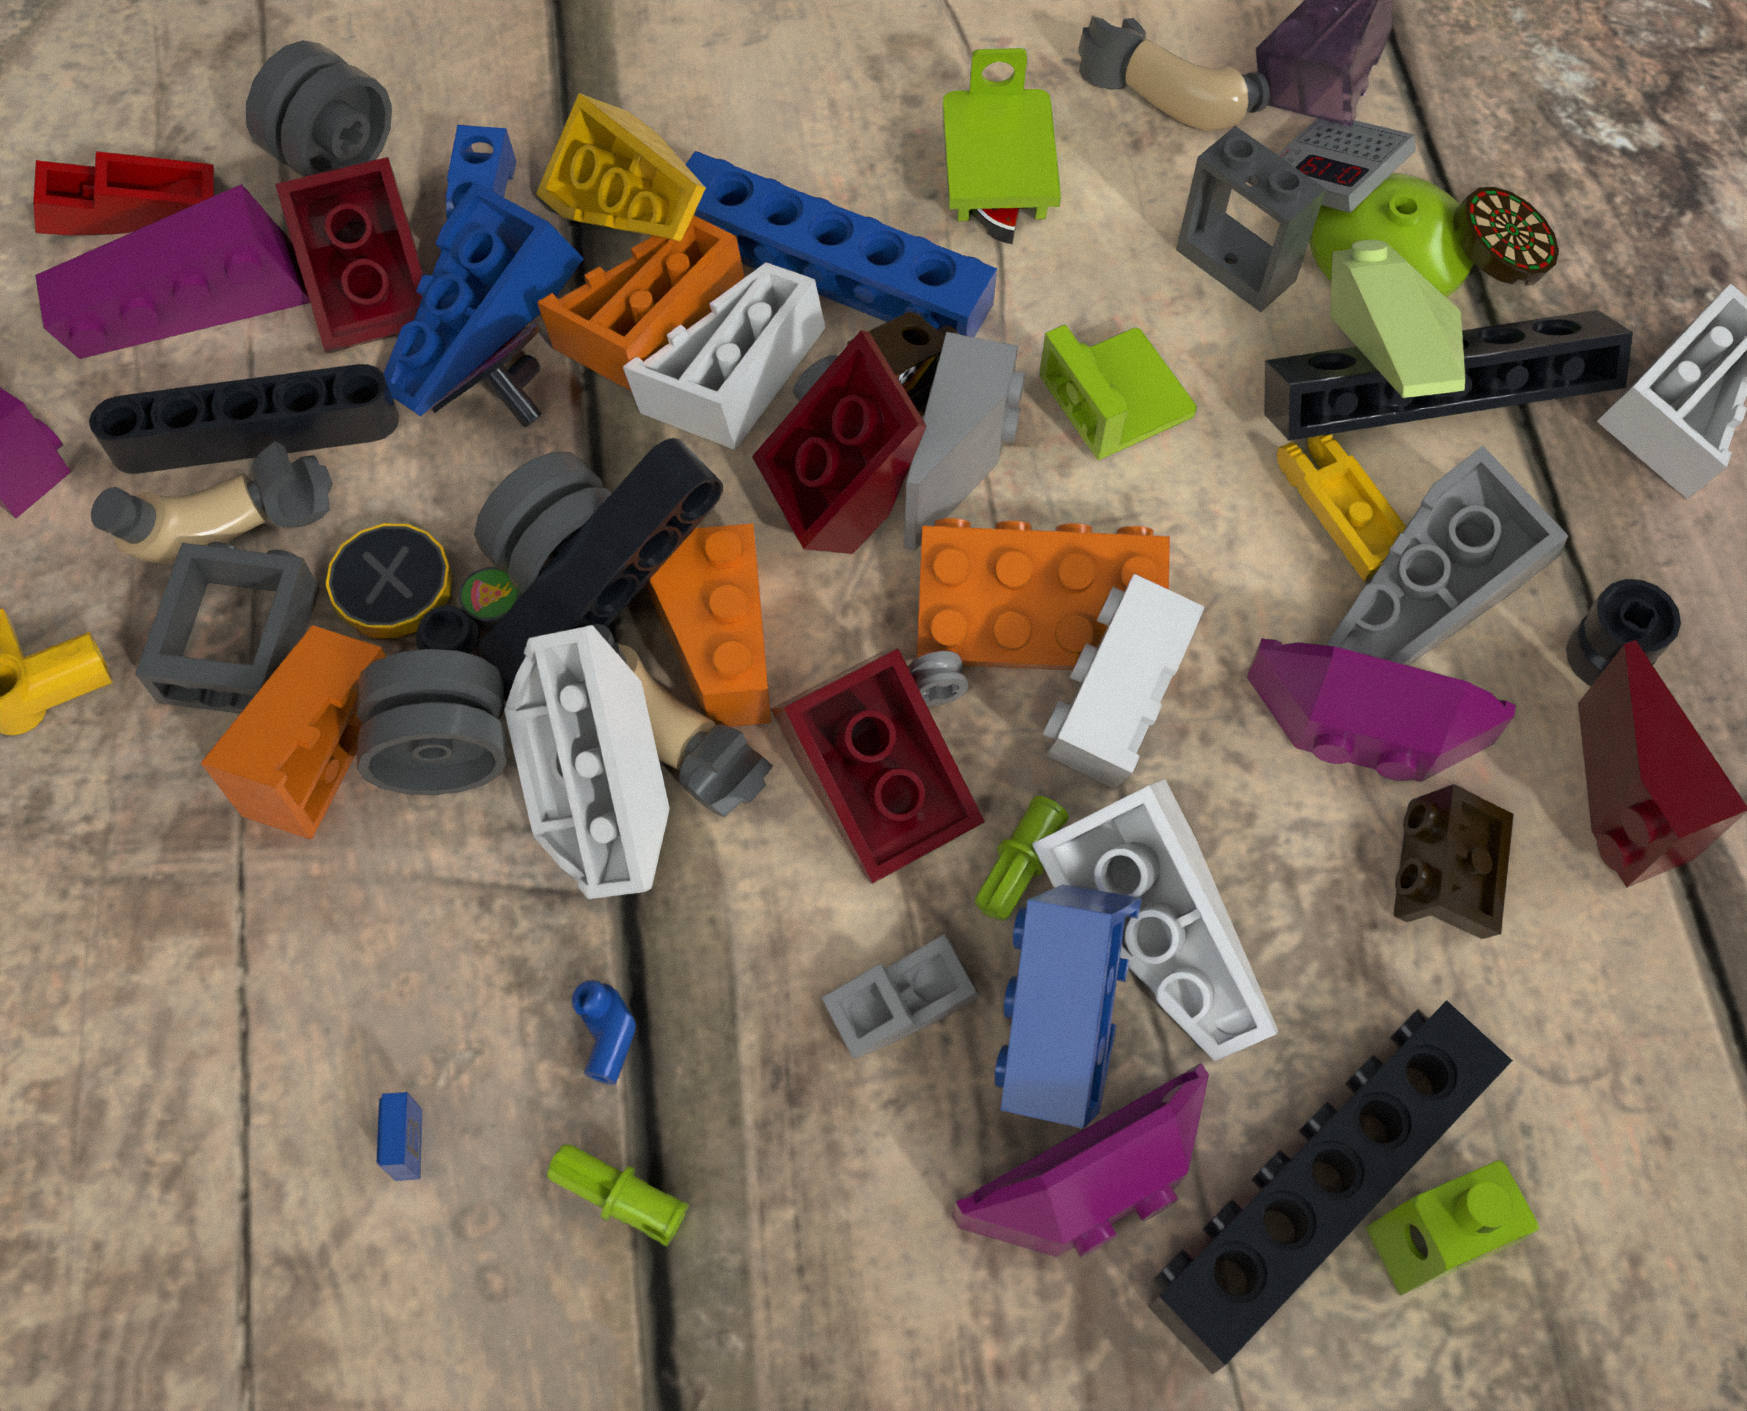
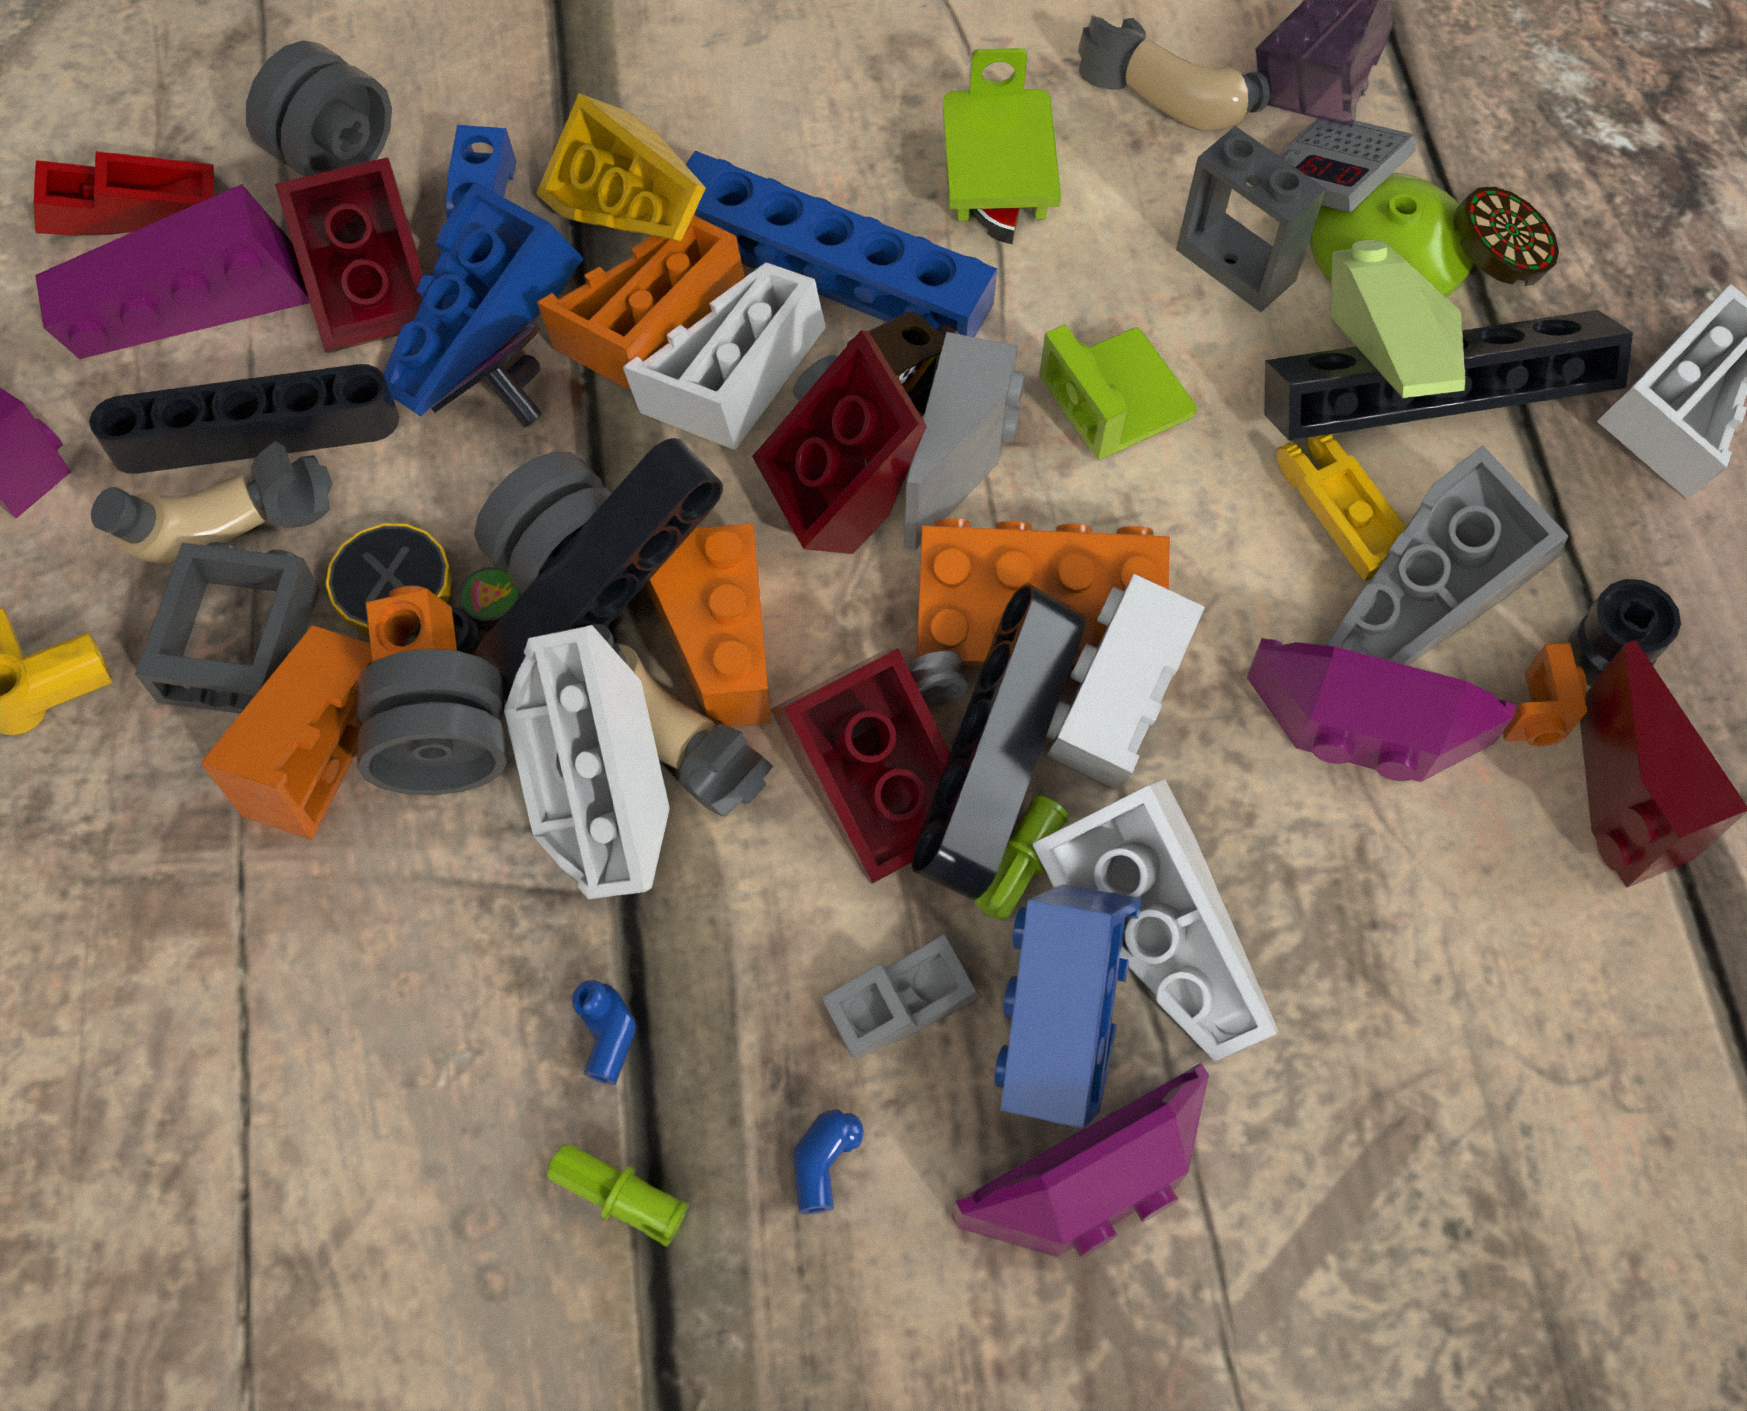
blue tile [376,1092,422,1181] -> none
black brick [1149,1000,1513,1374] -> none
lime torso [1365,1159,1540,1296] -> none
dark brown bracket [1394,784,1514,939] -> none
none -> orange brick [366,586,457,663]
none -> blue arm [793,1109,864,1214]
none -> black beam [912,584,1086,900]
none -> orange bracket [1503,643,1587,746]

